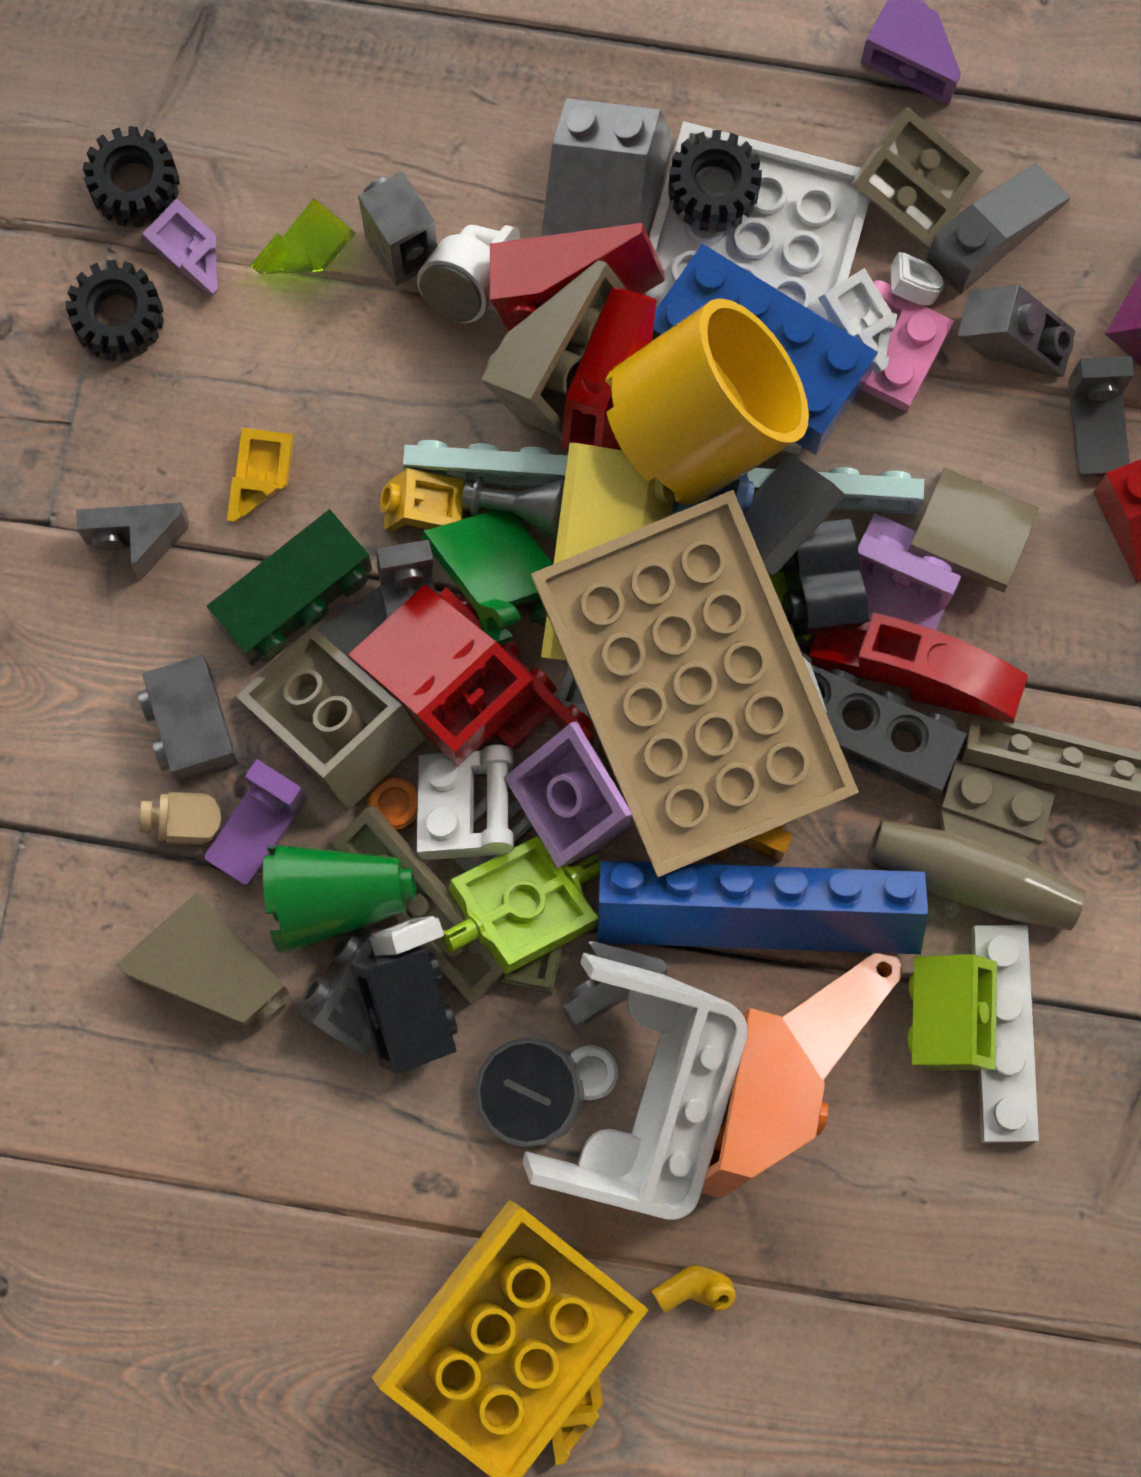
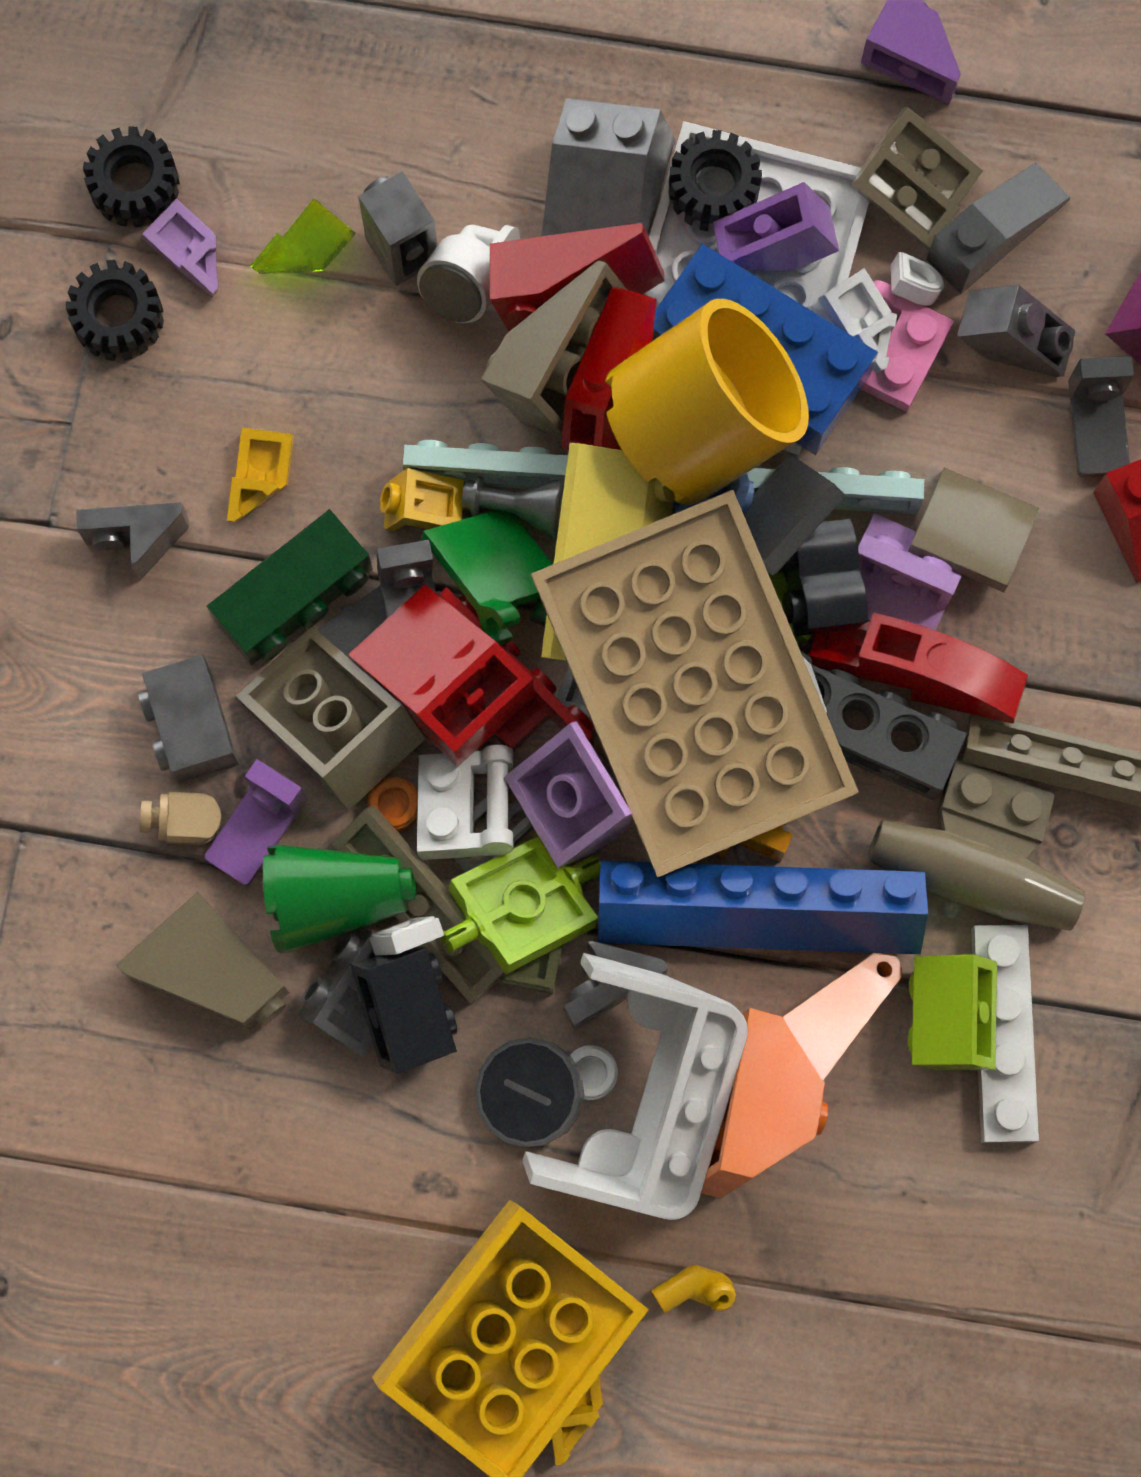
none -> medium lavender slope [713,182,839,271]

